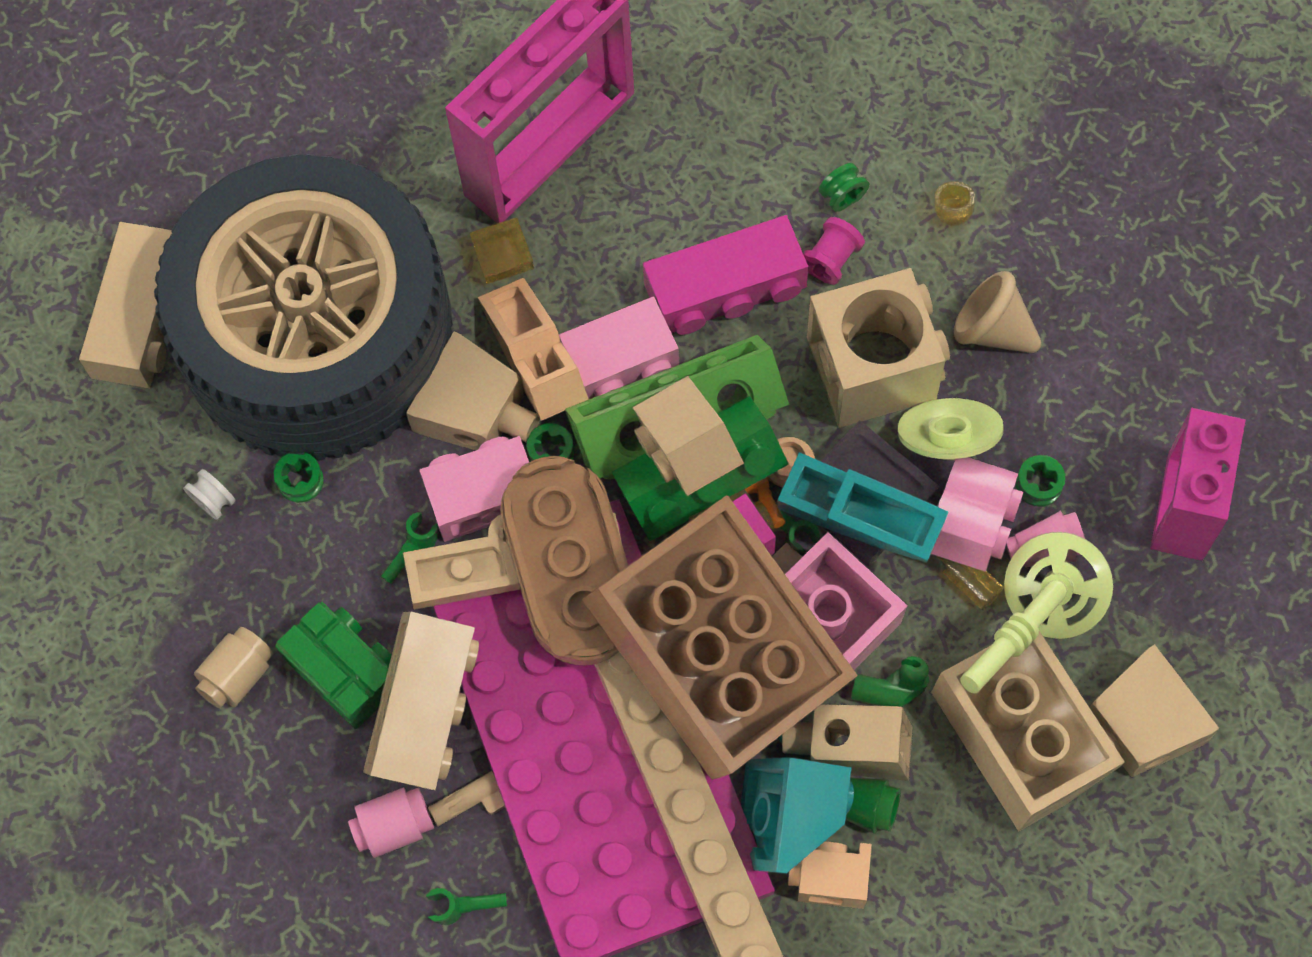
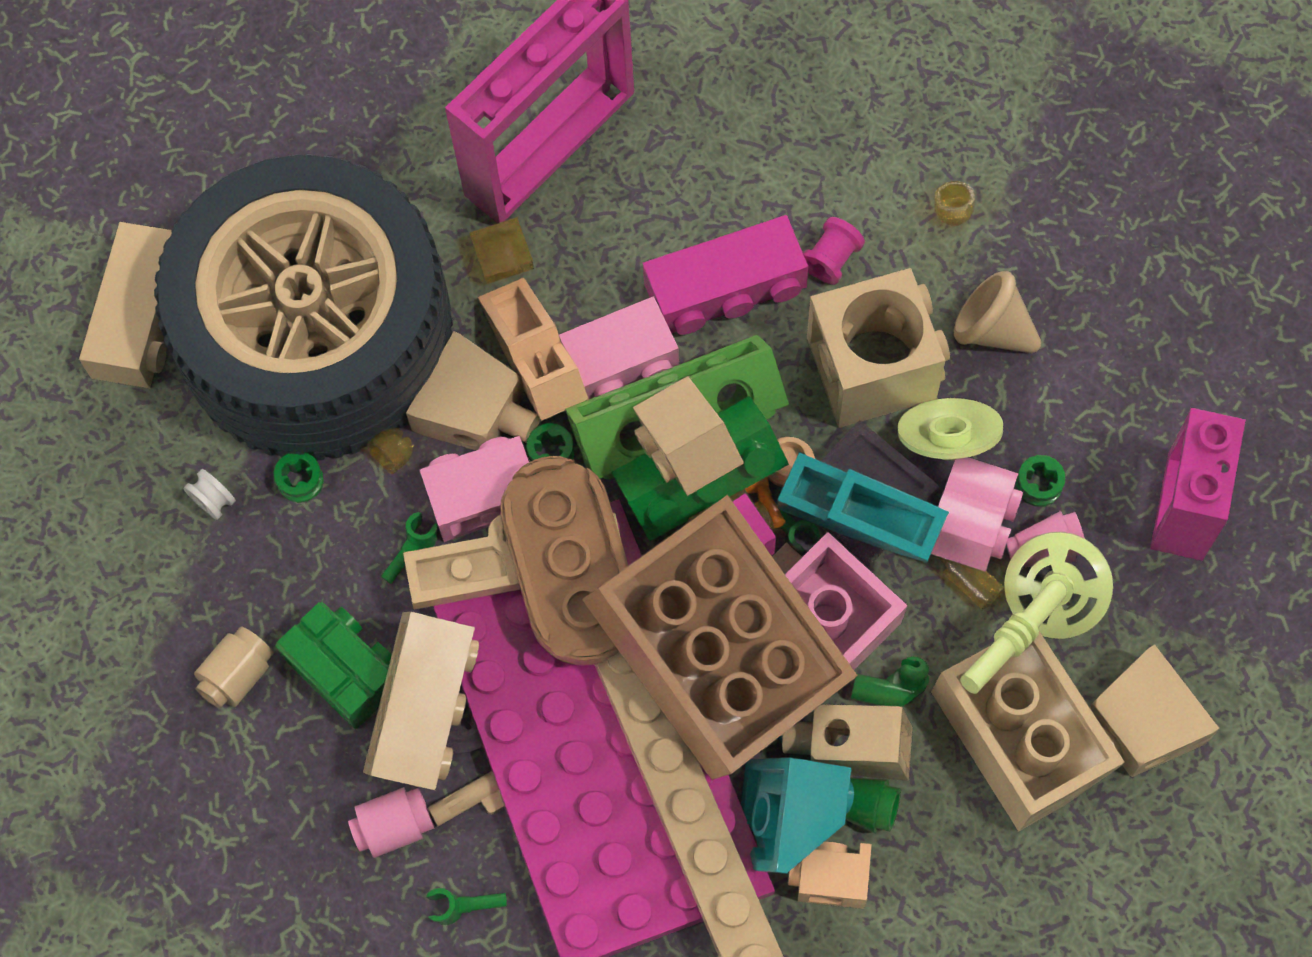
green bush [819,163,870,212] -> none
none -> clear yellow hinge [367,428,413,474]

